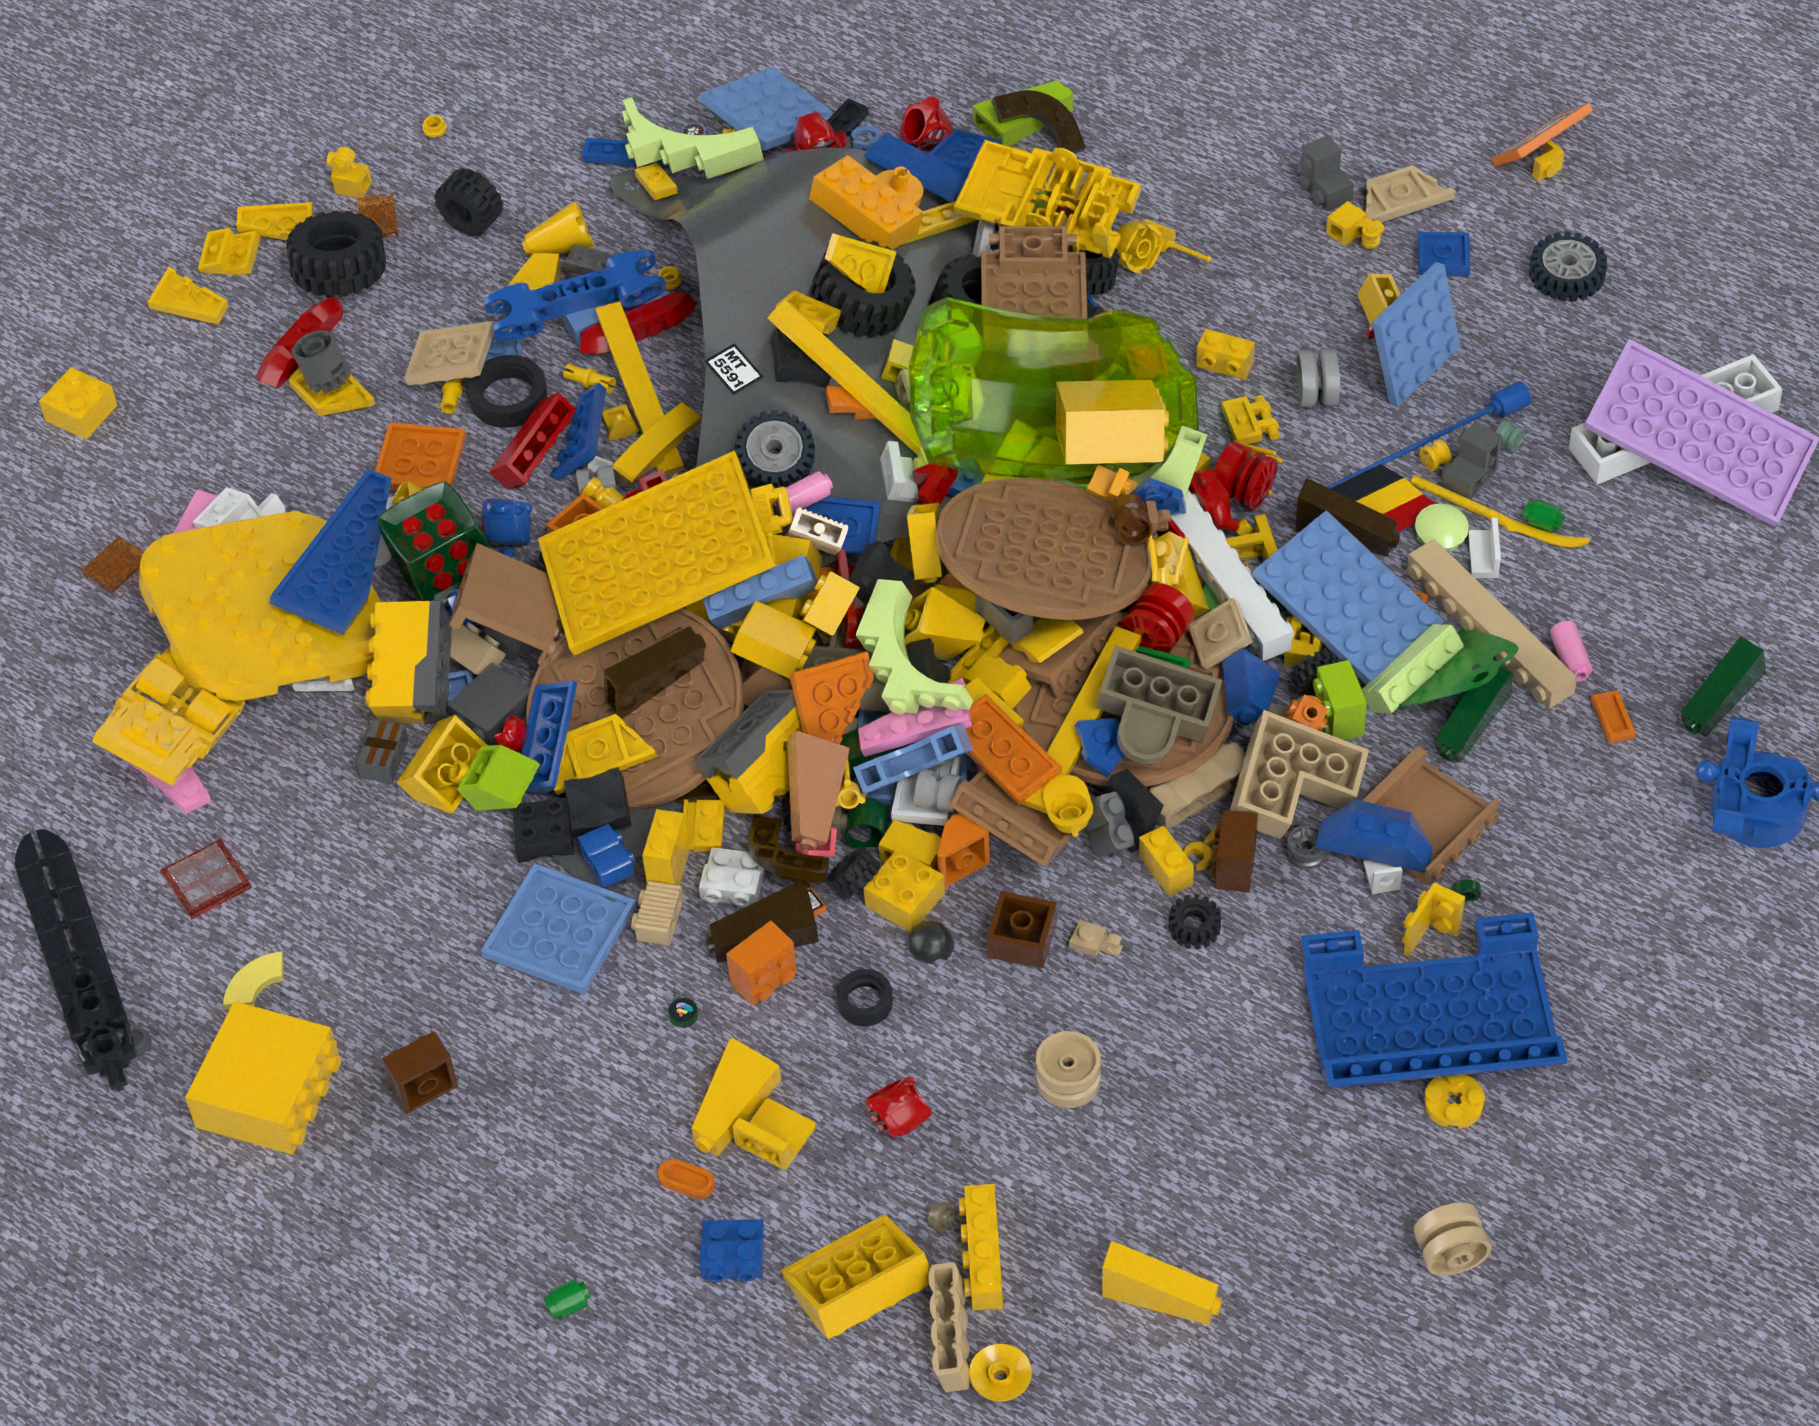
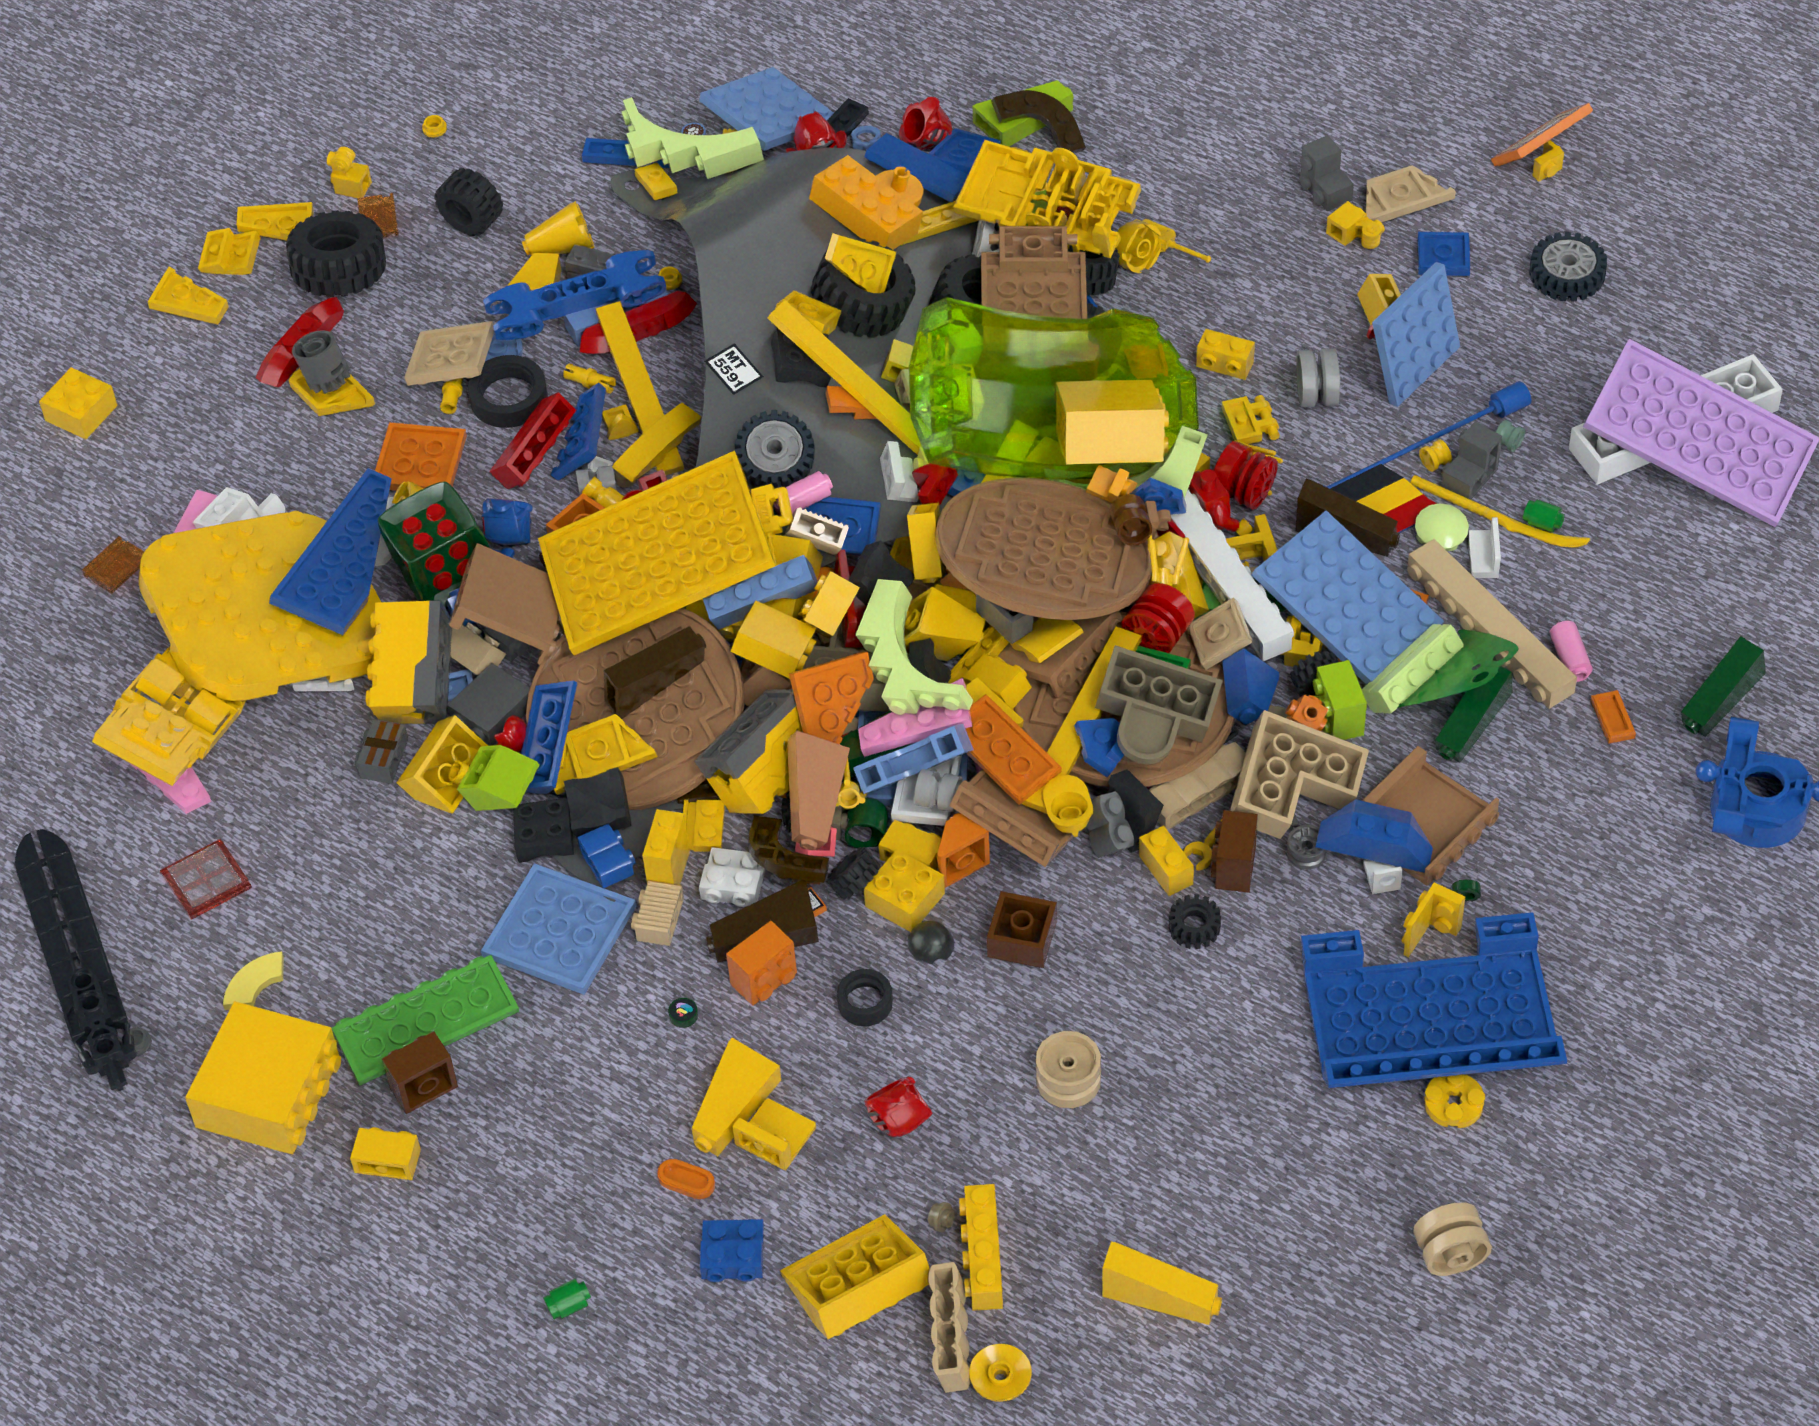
tan plate [1069,920,1123,957] -> none
none -> bright green bracket [332,955,519,1086]
none -> yellow brick [350,1127,421,1180]

